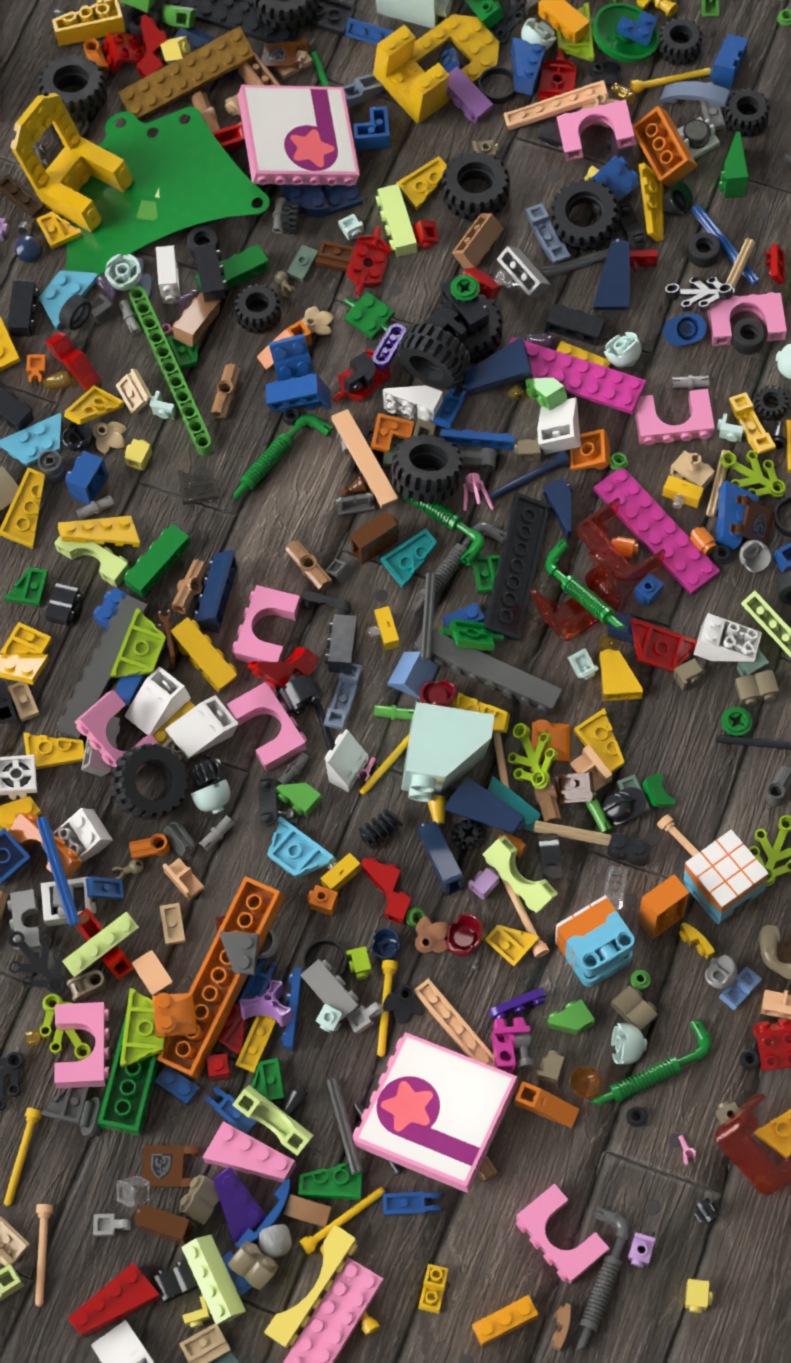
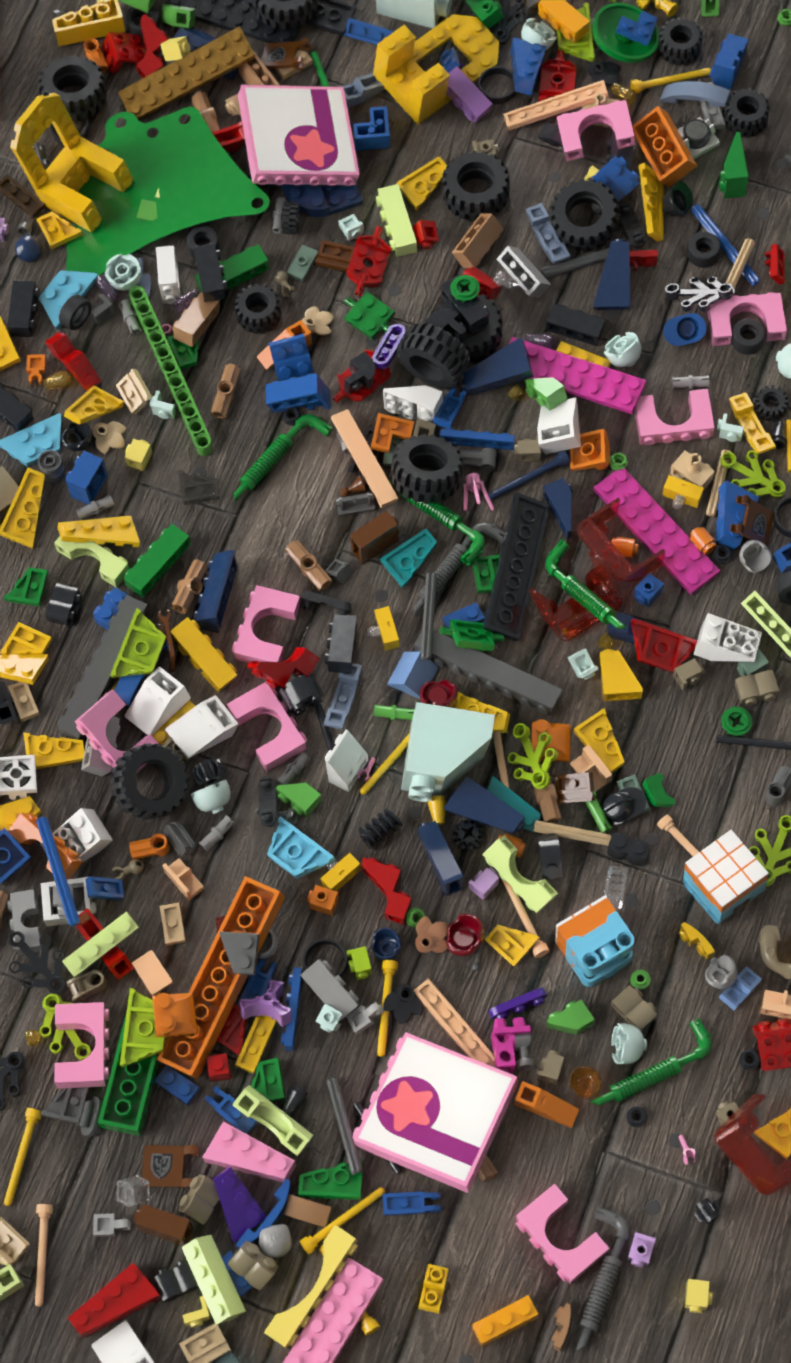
orange brick [638,874,689,940] -> none

